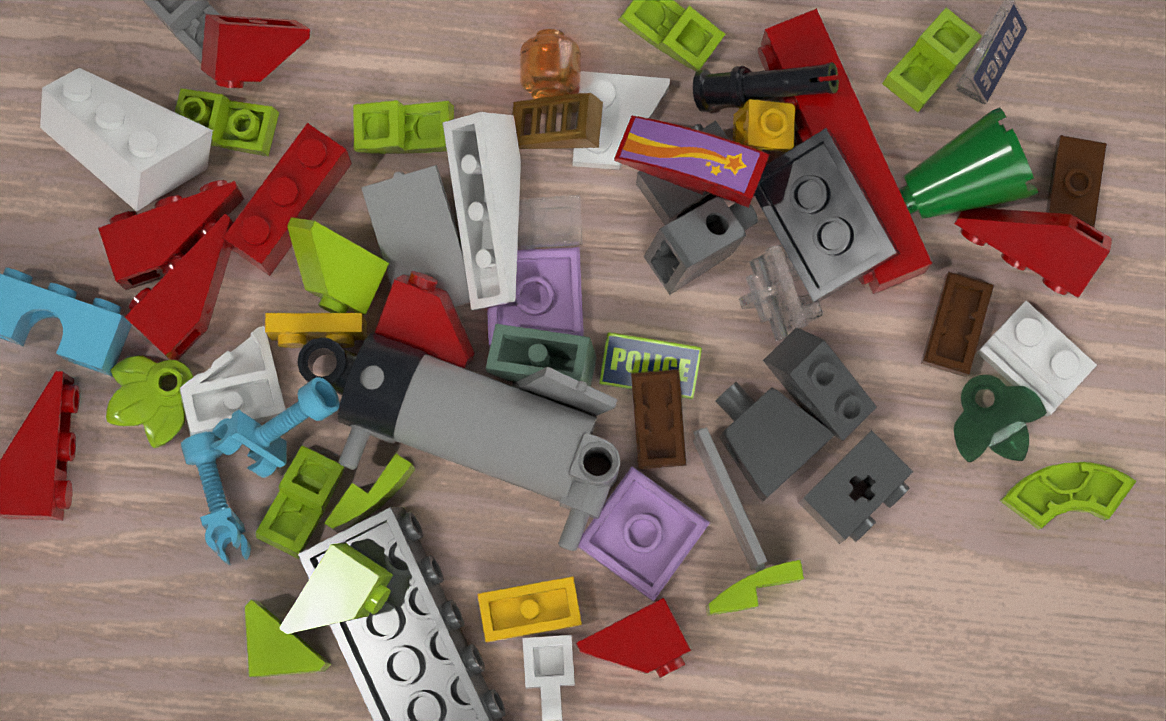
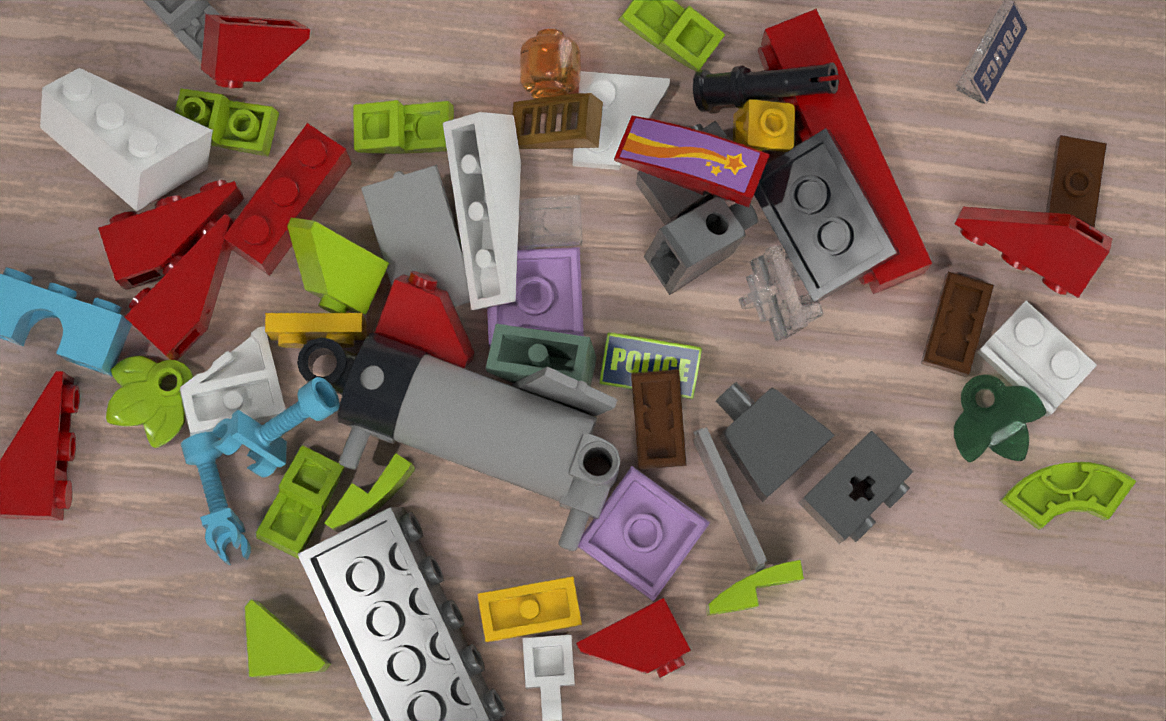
slope [279,543,393,634] -> none
dark grey brick [763,327,877,441] -> none
lime slope [882,7,982,112] -> none
green cone [899,107,1038,219] -> none

